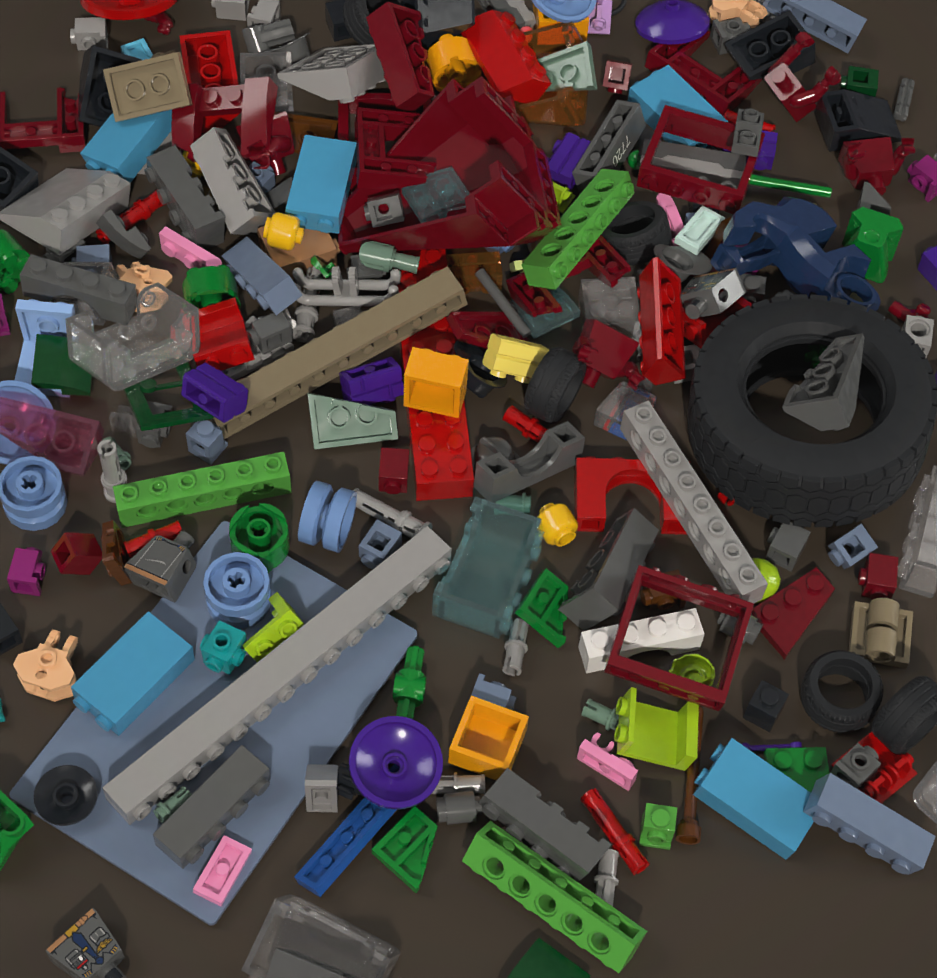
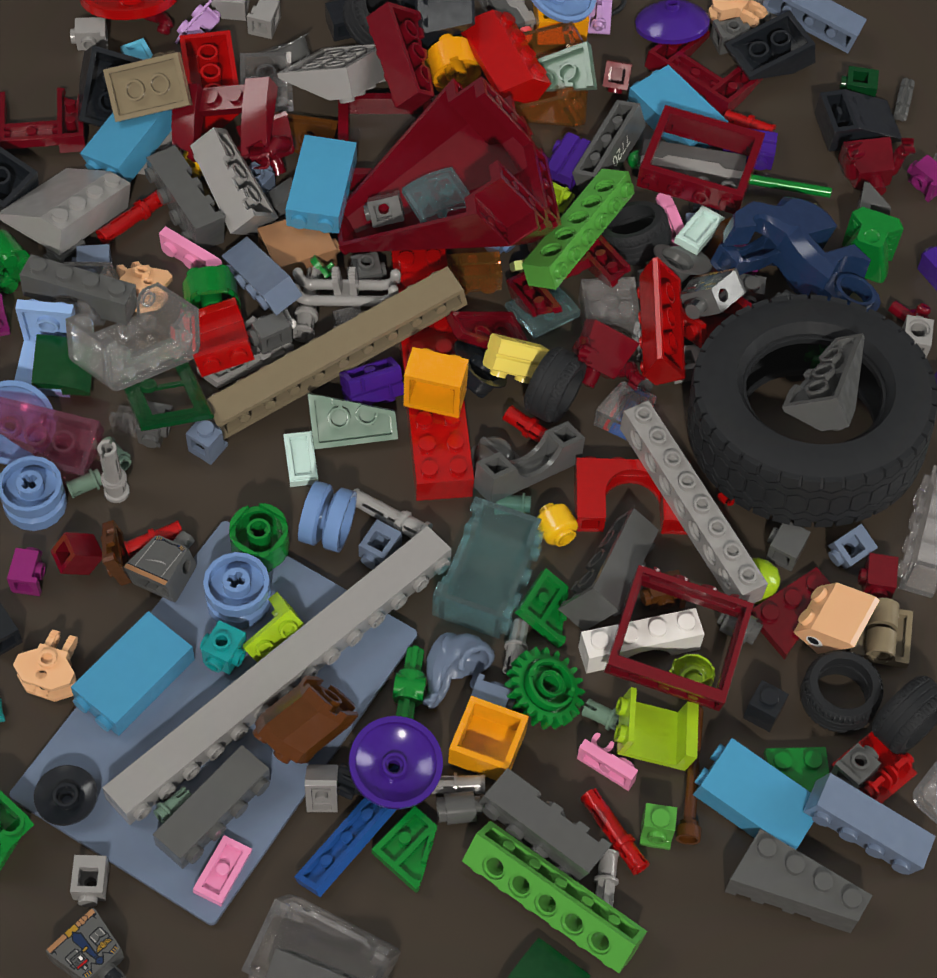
dark grey slope [96,210,151,259] -> none
bright green brick [113,452,291,528] -> none
dark purple brick [181,362,249,423] -> none
dark grey piece [242,19,295,54] -> none
yellow head [263,212,304,251] -> none
dark red wedge [354,107,437,190] -> none
sand green arm [359,241,420,274] -> none
dark red brick [379,448,410,494] -> none
dark grey bar [475,268,532,338] -> none
dark grey slope [731,109,764,157] -> none
dark purple hinge [742,741,802,751] -> none
dark red torso [764,32,841,122] -> none
none -> sand green pin [65,468,102,499]
none -> light grey brick [70,855,110,907]
none -> lavender hinge [175,0,221,44]
none -> reddish brown brick [252,675,358,764]
none -> light aqua tile [283,431,318,487]
none -> sand blue piece [423,632,495,709]
none -> green gear [505,647,585,730]
none -> dark grey wedge [725,829,873,933]
none -> light nougat slope [793,582,880,654]

